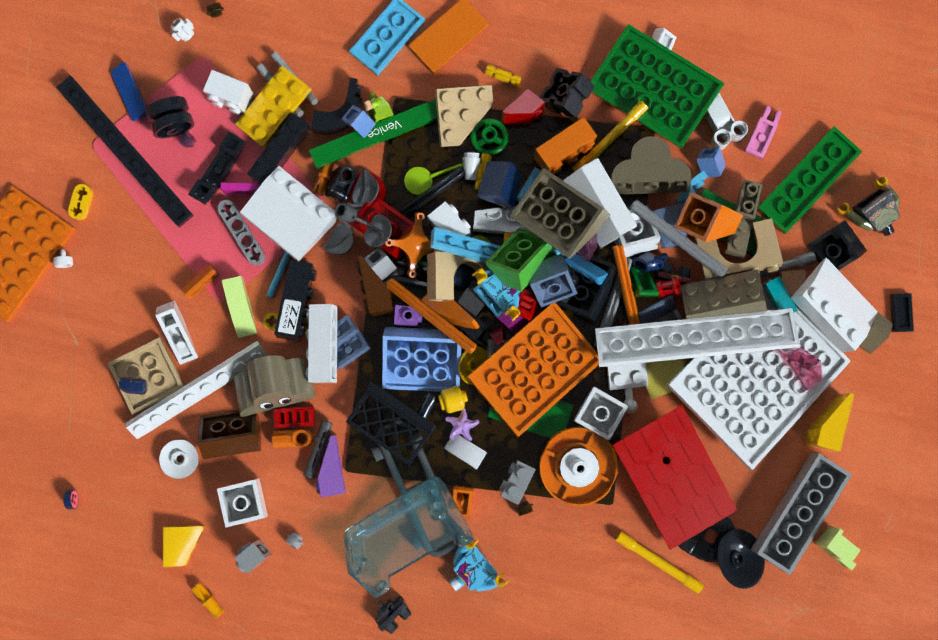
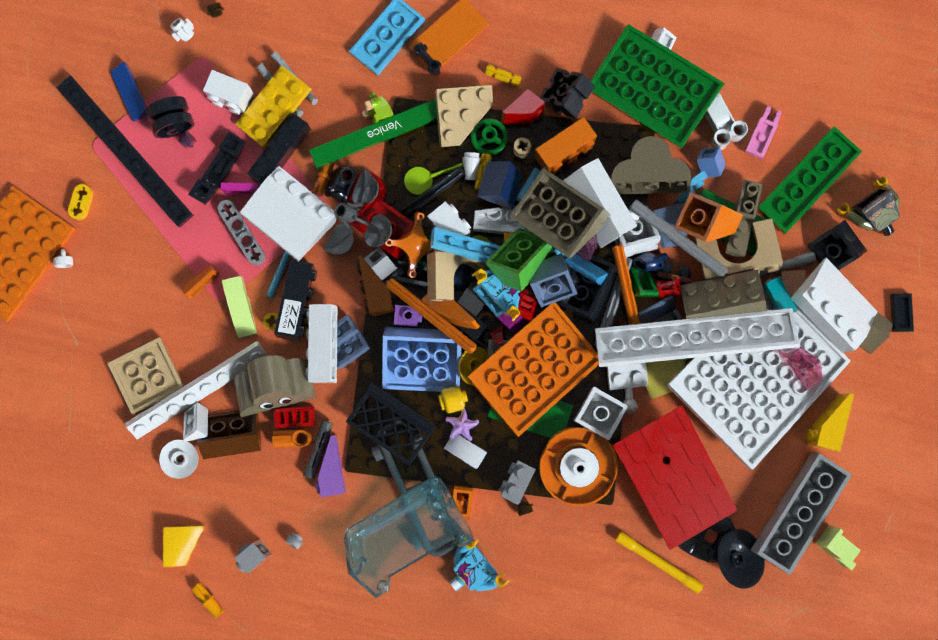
dark blue tile [63,489,79,509] -> none
dark blue piece [119,377,147,394] -> none
white slope [155,300,198,364] -> none
white brick [217,478,268,528] -> none
black arch [311,78,364,135] -> none
medium blue panel [341,105,376,138] -> none
black hips [375,595,411,634] -> none
black pin [417,392,438,418] -> none
yellow piece [572,100,648,171] -> none
none -> white slope [183,402,208,442]
none -> black bar [413,42,441,76]
none -> tan bush [513,137,531,159]

